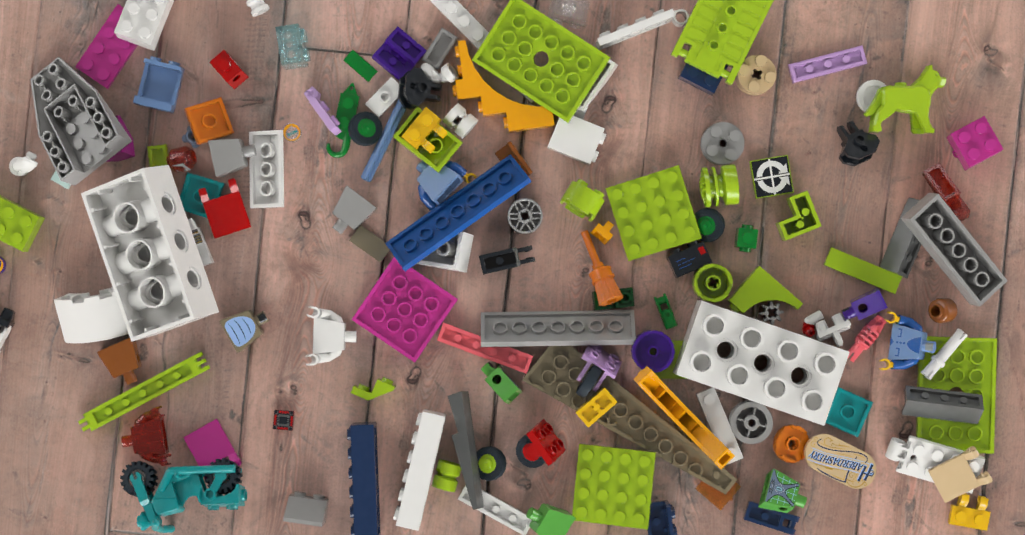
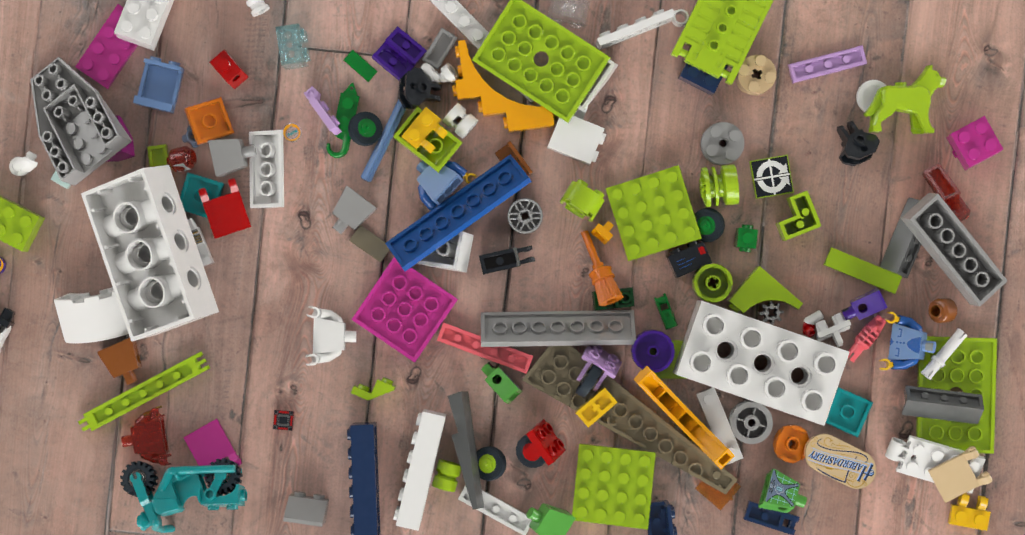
torso [219,310,269,353] -> none
white plate [365,77,399,117] -> none

